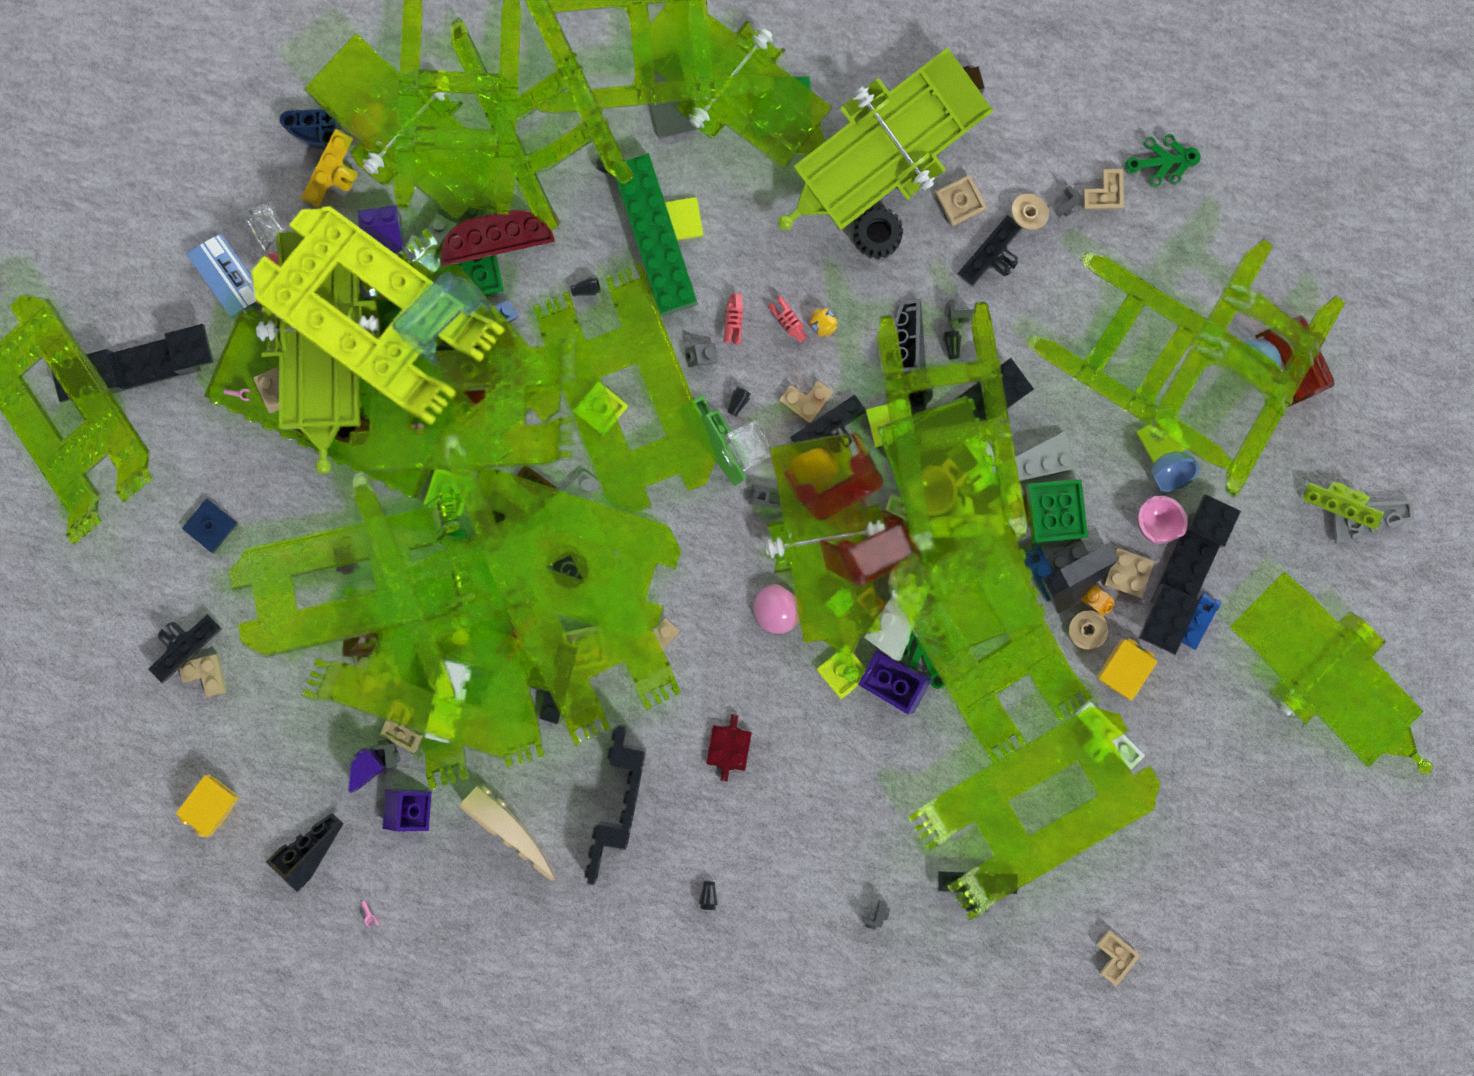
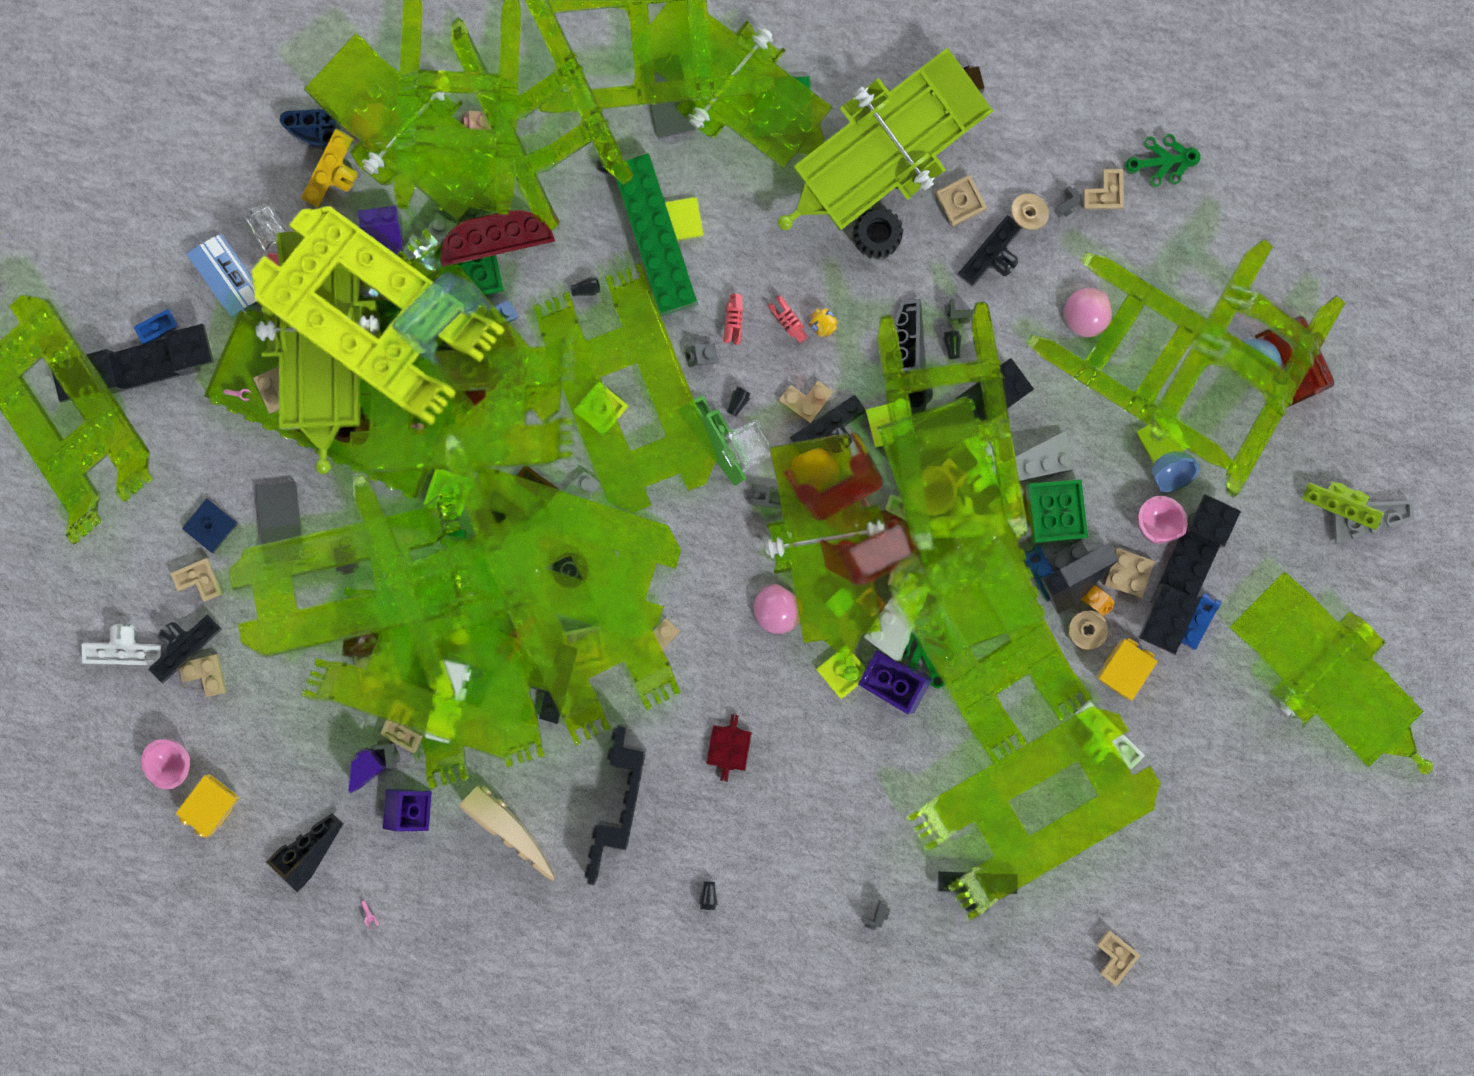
none -> white plate [82,624,163,665]
none -> blue plate [133,309,179,344]
none -> bright pink cylinder [141,739,190,789]
none -> tan plate [170,558,223,602]
none -> dark grey tile [256,482,304,565]
none -> bracket [460,111,492,134]
none -> bright pink cylinder [1063,288,1112,337]

